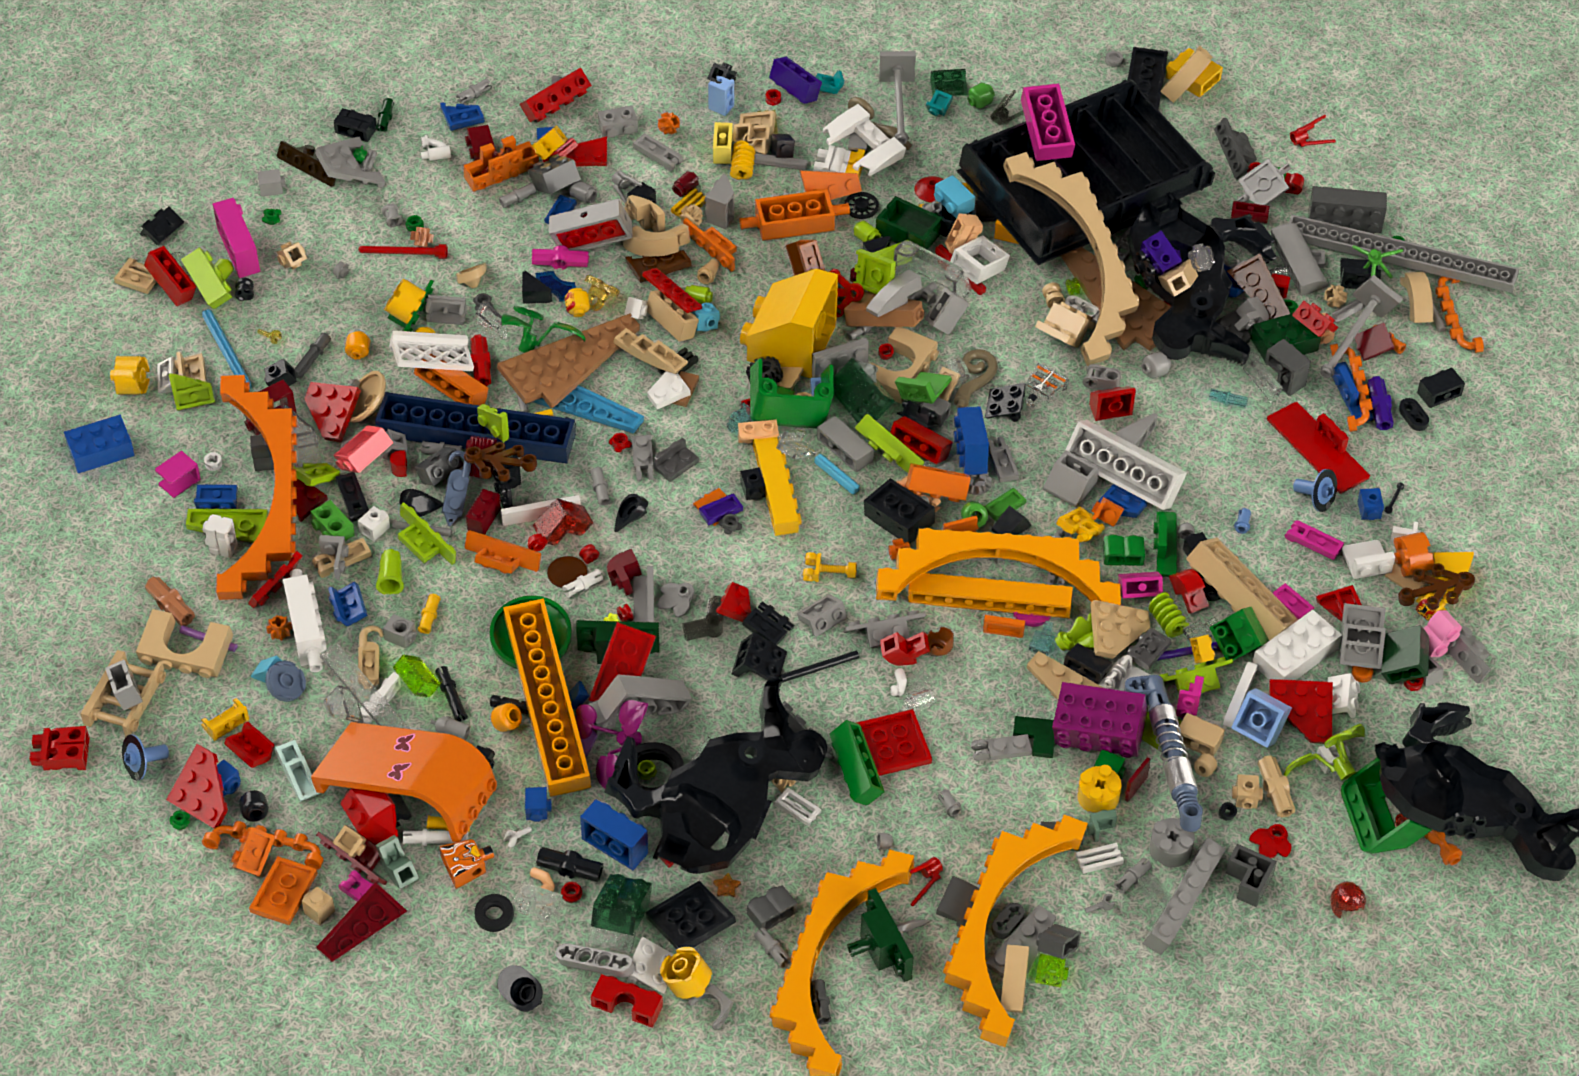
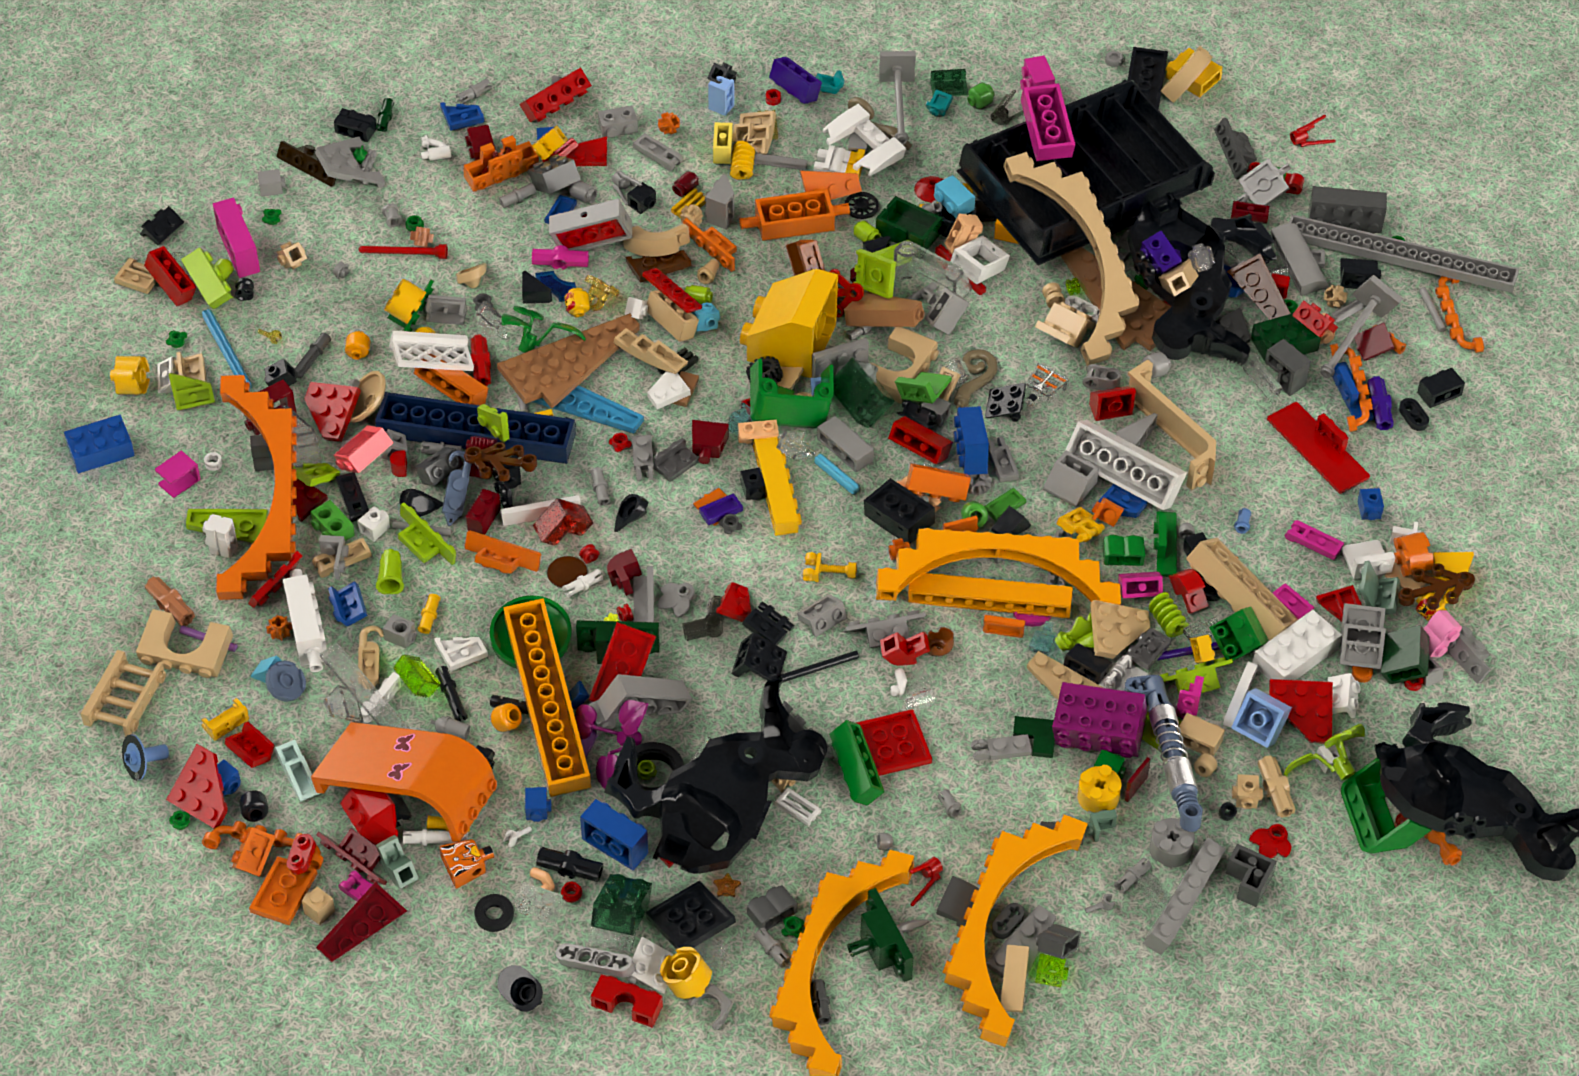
red hips [29,726,90,770] -> none
light grey piece [105,659,143,710] -> none
blue bracket [194,484,238,509] -> none
tan bracket [332,825,367,858] -> none
red plate [527,533,547,552] -> none
tan slope [624,195,665,232] -> none
black brick [770,134,795,158] -> none
lime bracket [855,414,925,473] -> none
light grey slope [866,270,922,317] -> none
red hinge [878,343,894,360] -> none
white tile [1076,843,1124,874] -> none
clear light blue axle [1209,388,1248,407] -> none
light grey brick [1234,297,1269,332] -> none
piece [1293,469,1337,512] -> none
clear red hair [1330,881,1366,918] -> none
bright green plant [1352,245,1403,279] -> none
black hinge [1384,482,1404,514] -> none
tan arch [1400,272,1433,323] -> none
none -> green plate [166,330,187,348]
none -> red plate [287,834,316,875]
none -> white wing [434,637,488,672]
none -> dark red torso [692,420,729,464]
none -> green plate [781,916,805,938]
none -> dark pink brick [1020,55,1055,90]
none -> tan panel [1128,360,1216,491]
none -> sand green bracket [1358,561,1400,615]

